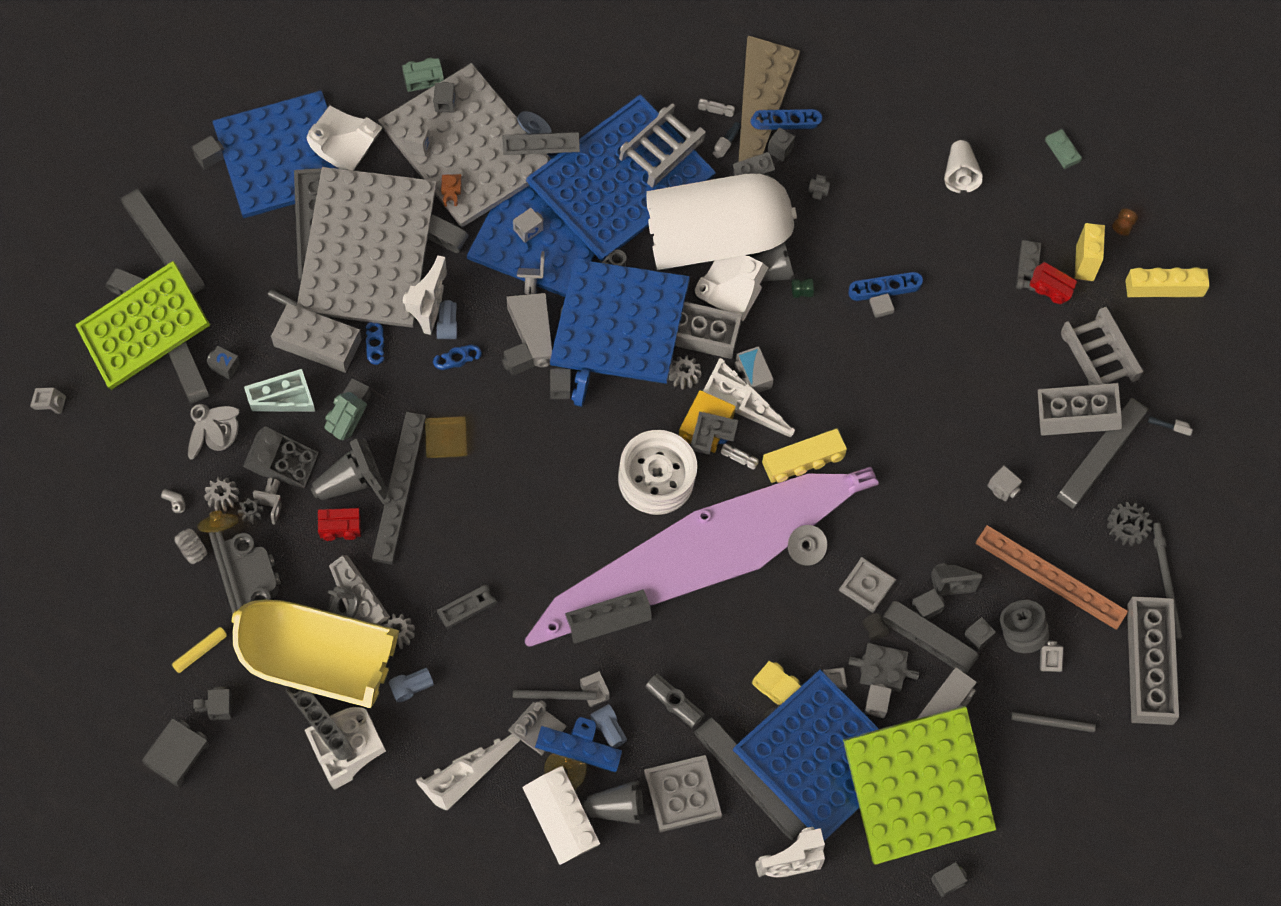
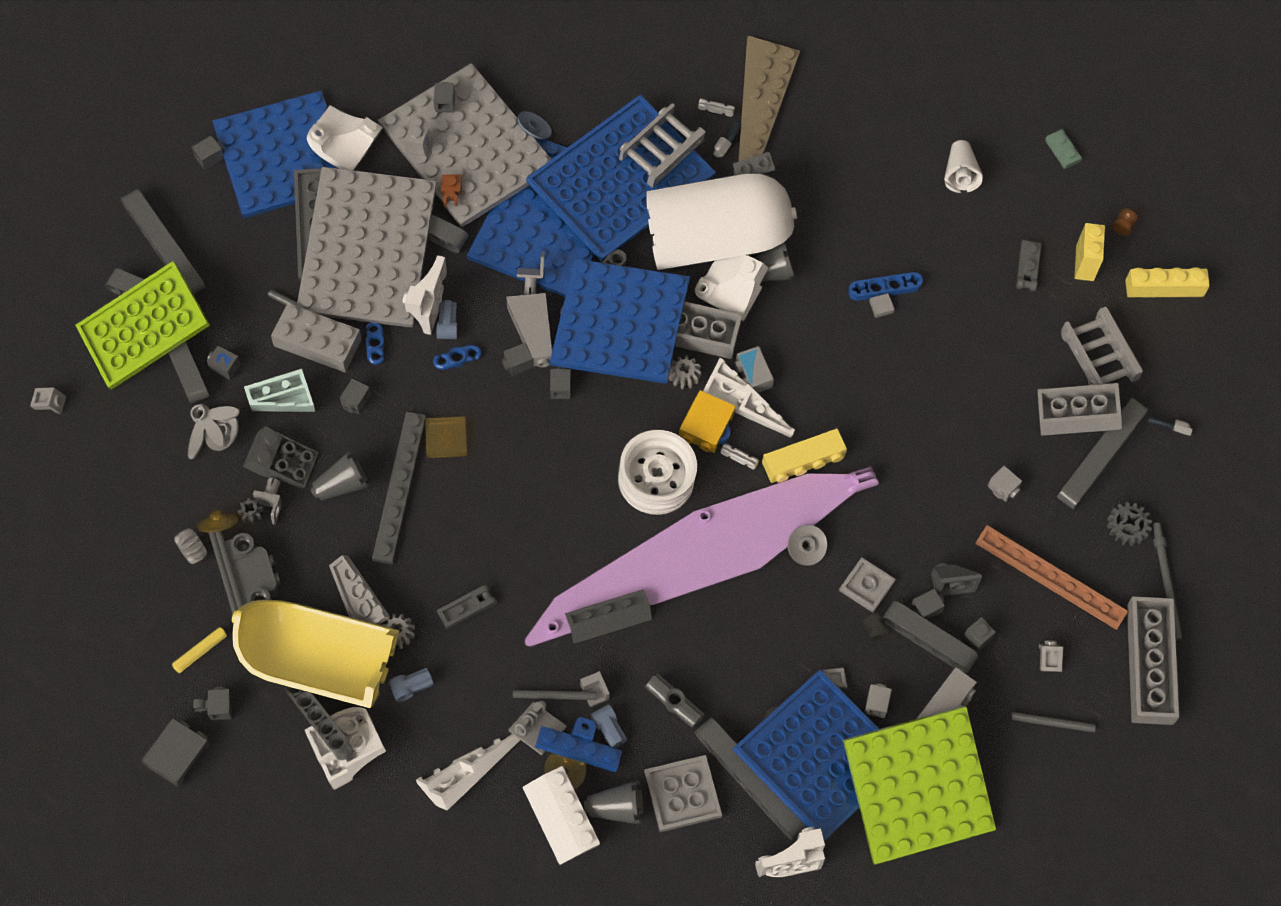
light grey arm [161,489,186,513] -> none
light grey gear [204,477,240,512] -> none
red brick [318,508,361,541] -> none
sand green brick [324,392,367,441] -> none
dark grey piece [328,586,359,618] -> none
dark grey wing [350,438,391,505] -> none
sand green brick [402,58,444,92] -> none
dark grey panel [502,131,580,155] -> none
light grey brick [513,208,544,243] -> none
blue plate [571,368,591,407] -> none
dark grey plate [691,411,738,455] -> none
blue beam [750,109,822,130] -> none
light yellow brick [752,661,801,706] -> none
dark grey brick [768,128,795,162] -> none
clear green wheel [792,278,814,298] -> none
dark grey gear [808,175,830,200] -> none
dark grey plate [848,643,919,692] -> none
dark grey brick [931,862,967,898] -> none
dark grey wheel [1000,600,1050,653] -> none
red brick [1030,262,1077,304] -> none

